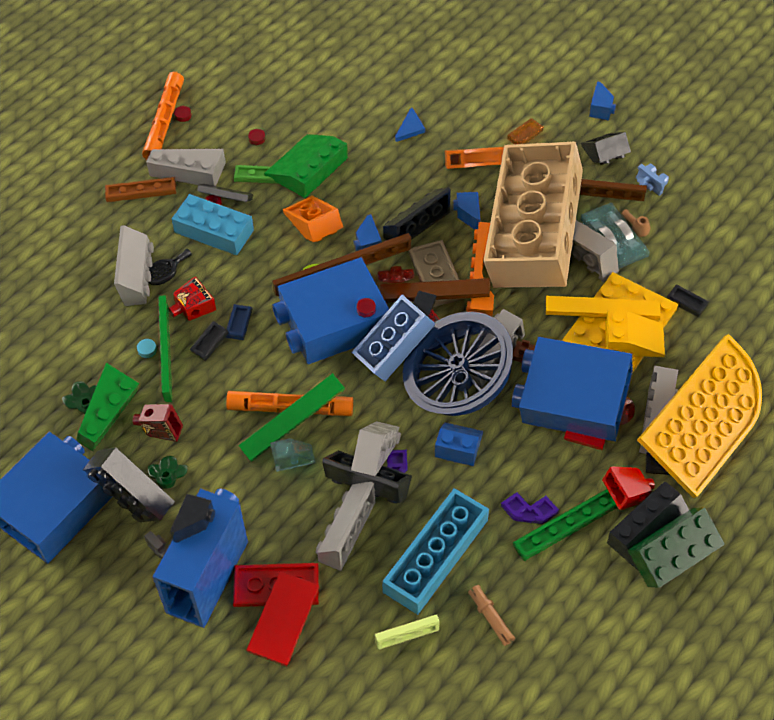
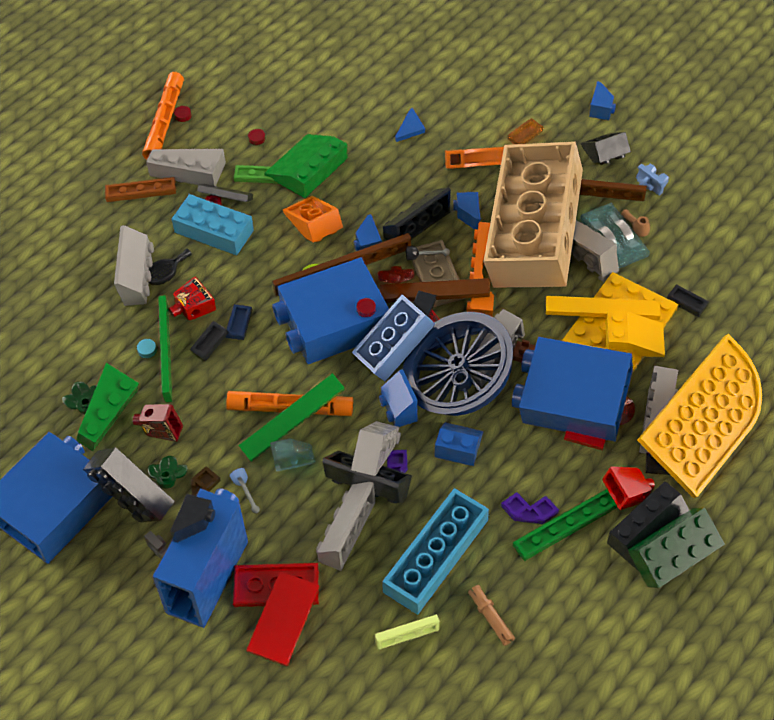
none -> dark brown tile [191,466,221,496]
none -> hinge [230,468,260,514]
none -> slope [379,369,417,427]
none -> hinge [406,246,450,261]

